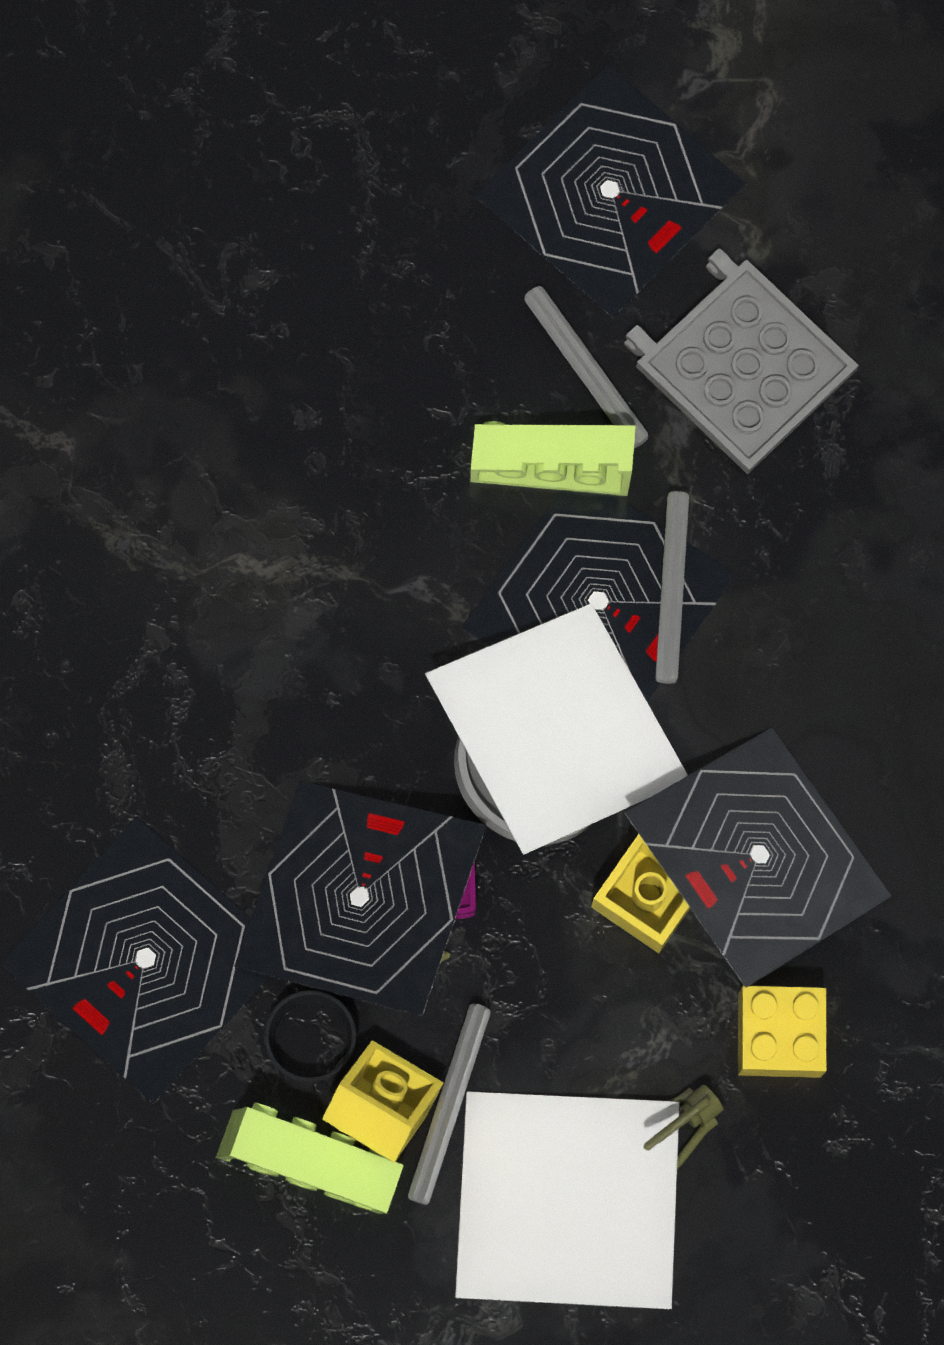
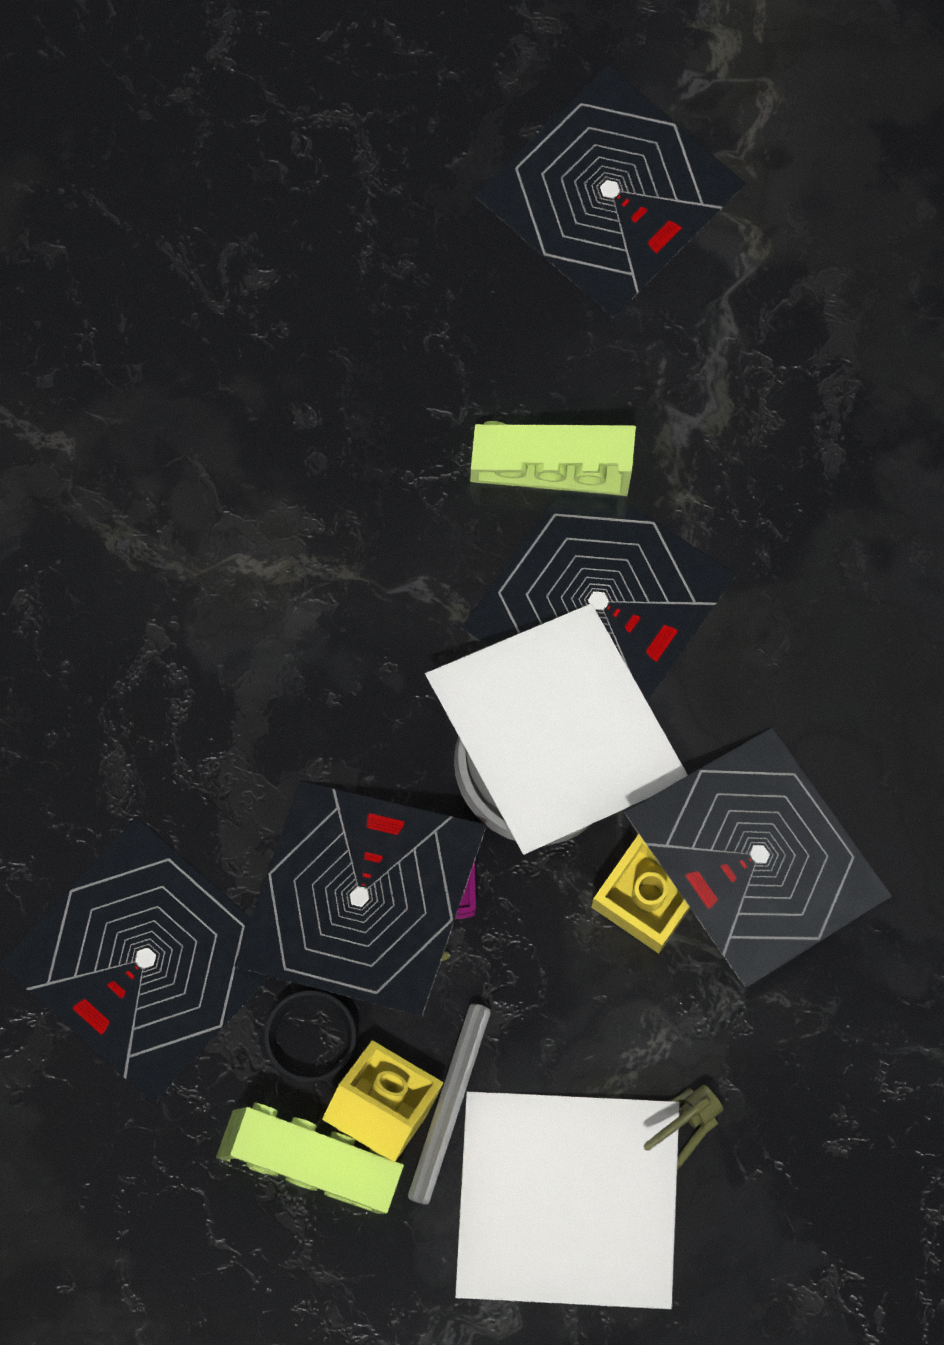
light grey axle [525,286,648,448] -> none
light grey plate [624,248,859,474] -> none
light grey axle [656,491,689,684] -> none
light yellow brick [738,986,826,1078] -> none

